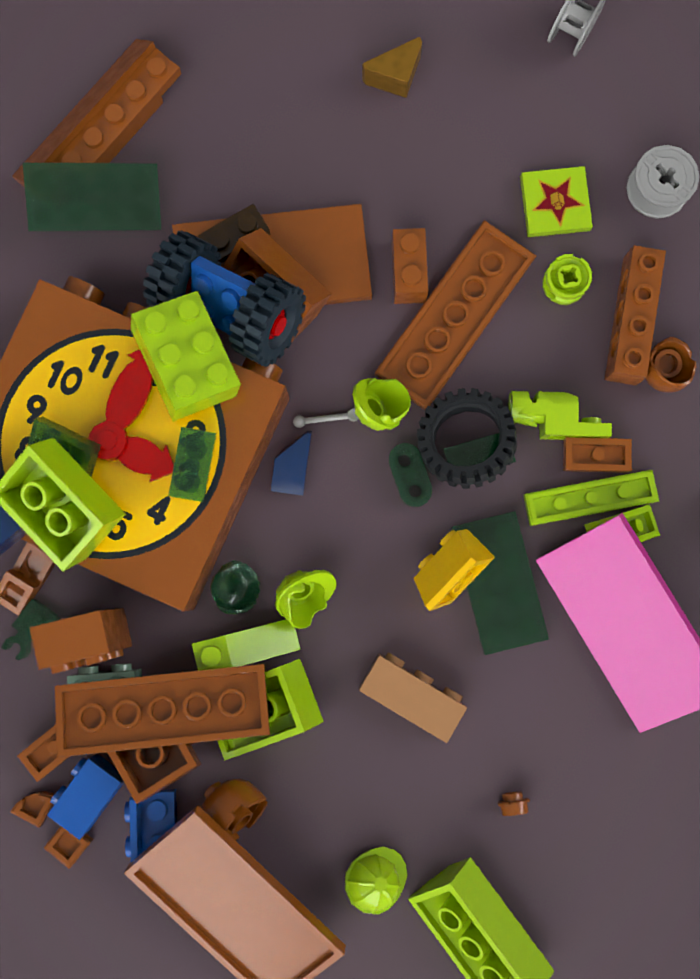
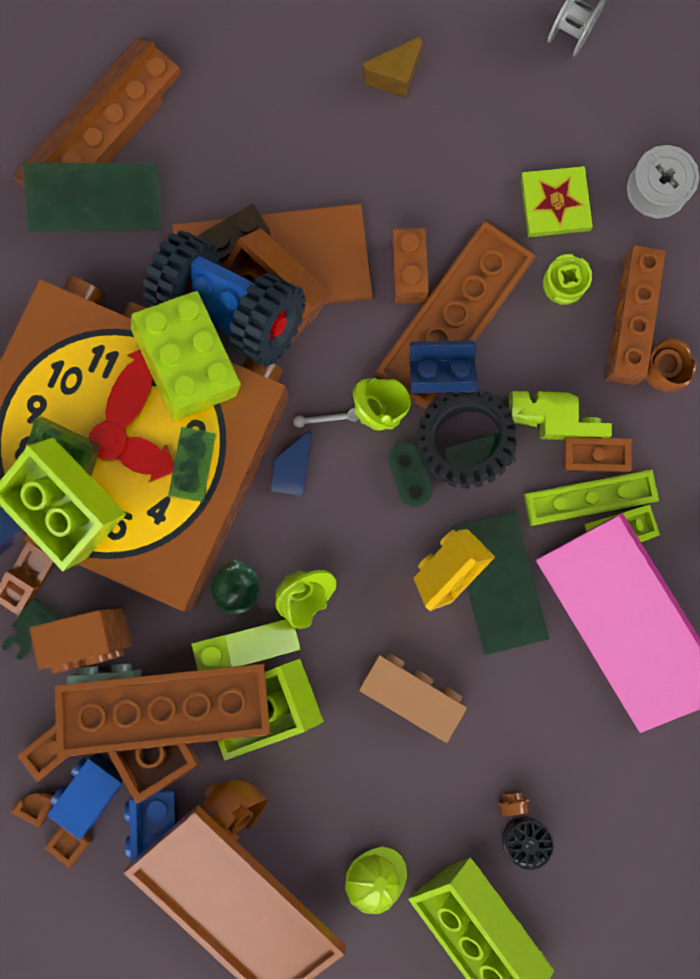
none -> dark blue bracket [409,340,478,393]
none -> black wheel [502,816,554,870]

